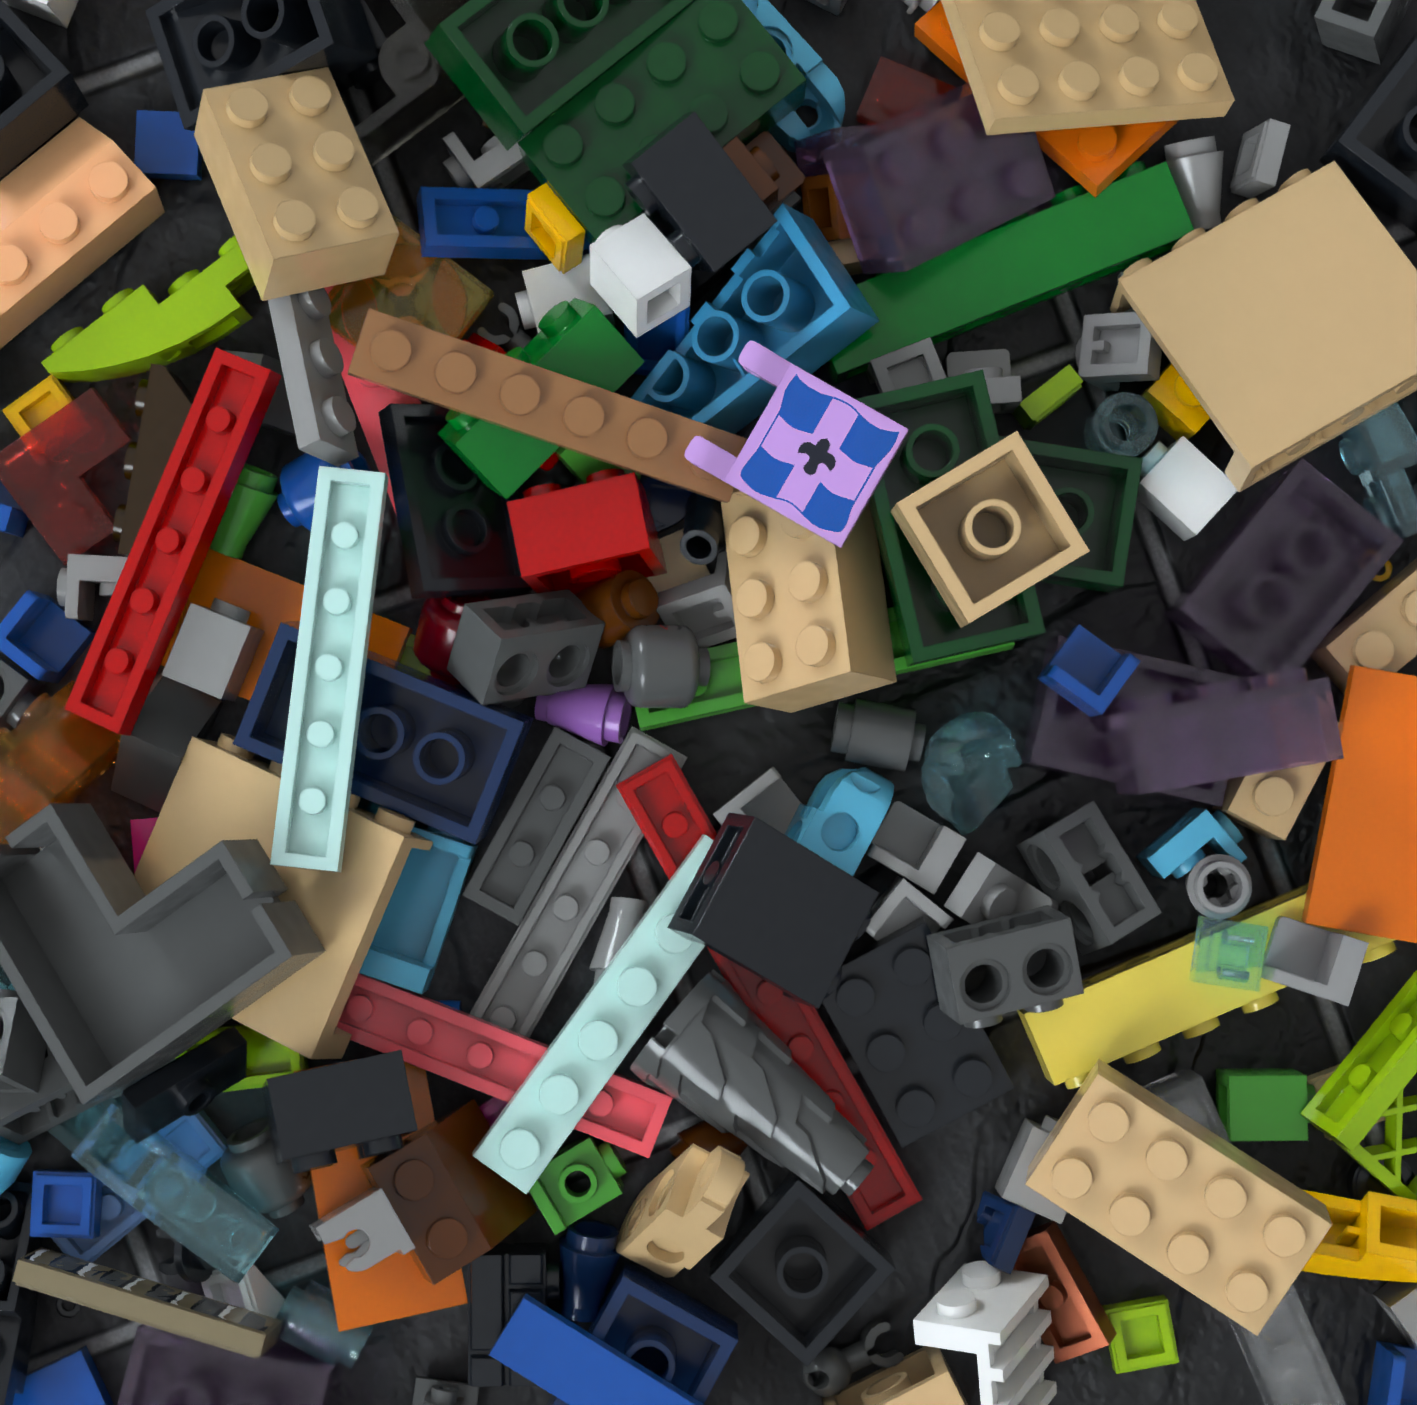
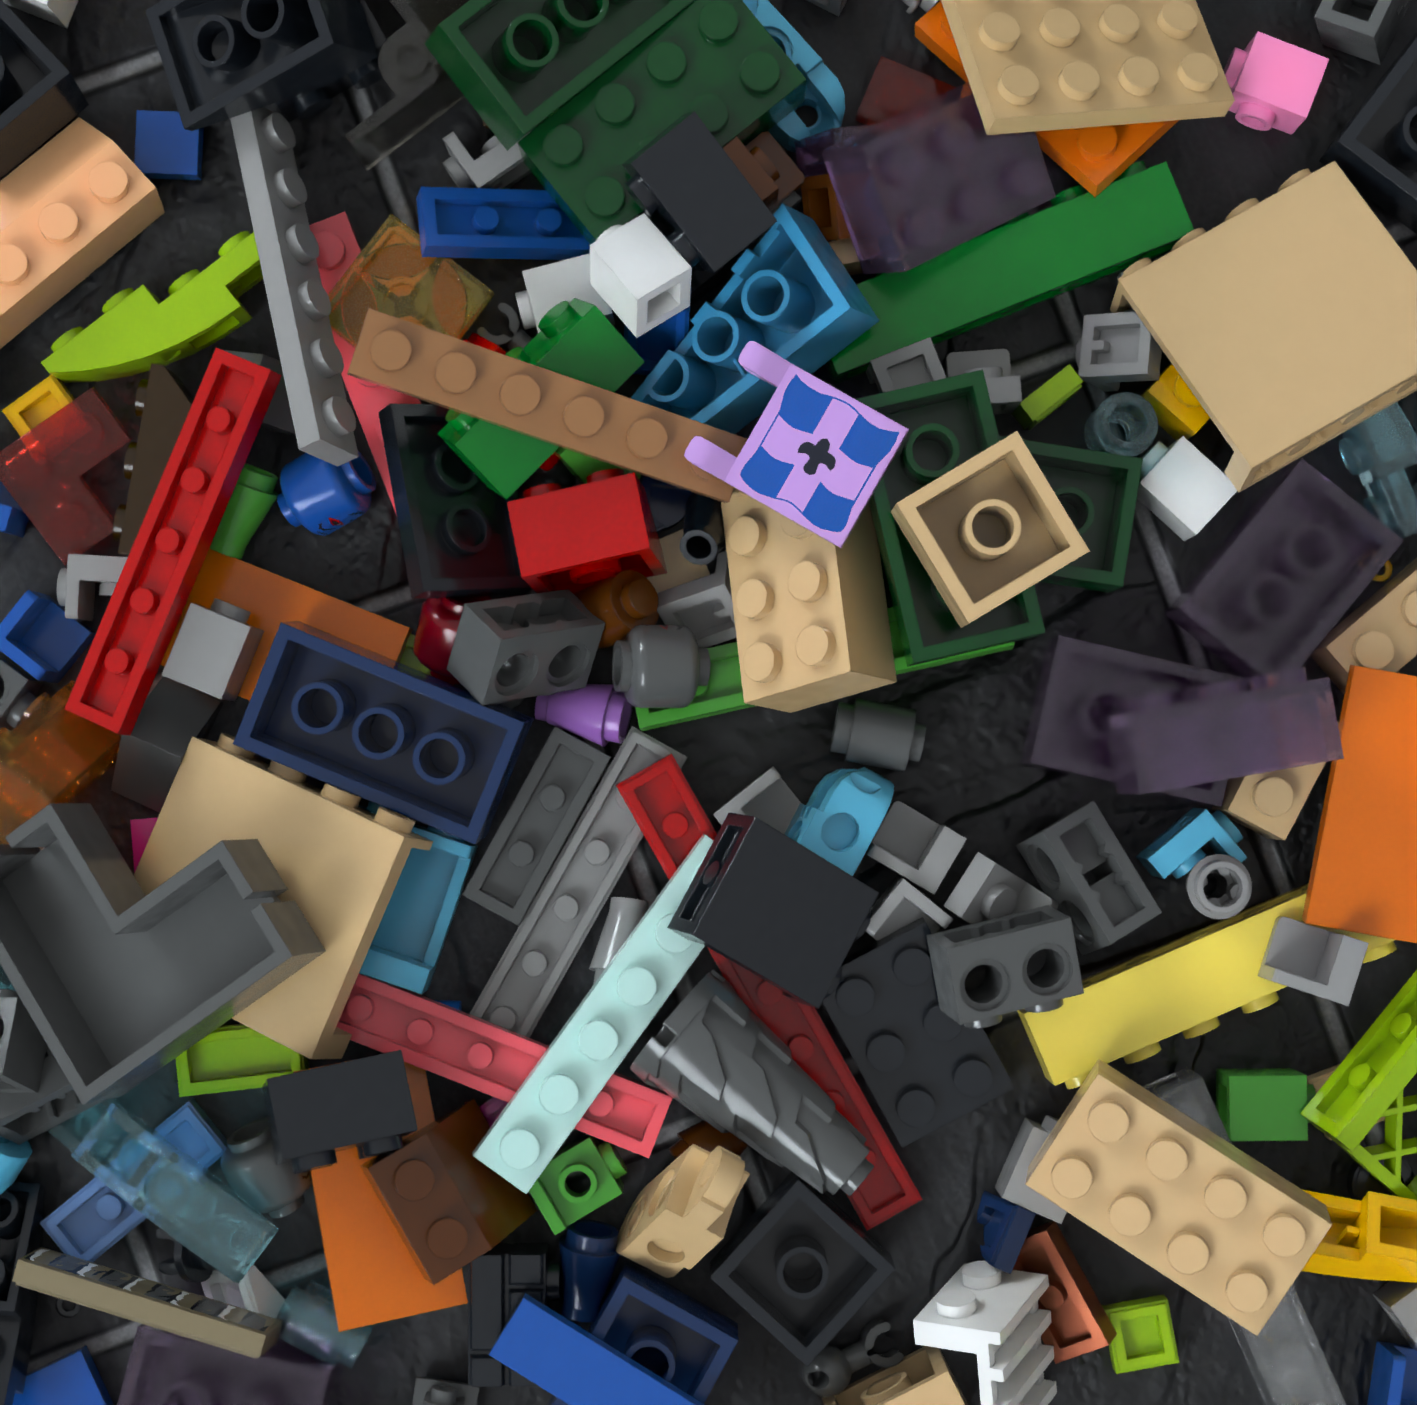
blue tile [29,1169,103,1239] -> none
black plate [122,1026,247,1144] -> none
tan brick [194,67,399,301] -> none
light aqua plate [270,466,389,872] -> none
light grey hinge [309,1187,415,1272] -> none
yellow tile [524,183,586,274] -> none
clear light blue hair [921,711,1022,835] -> none
blue panel [1037,624,1141,717] -> none
light grey cone [1162,136,1224,230] -> none
clear light blue tile [1189,915,1268,992] -> none
light grey tile [1230,118,1291,199] -> none
none -> bright pink brick [1224,31,1329,135]

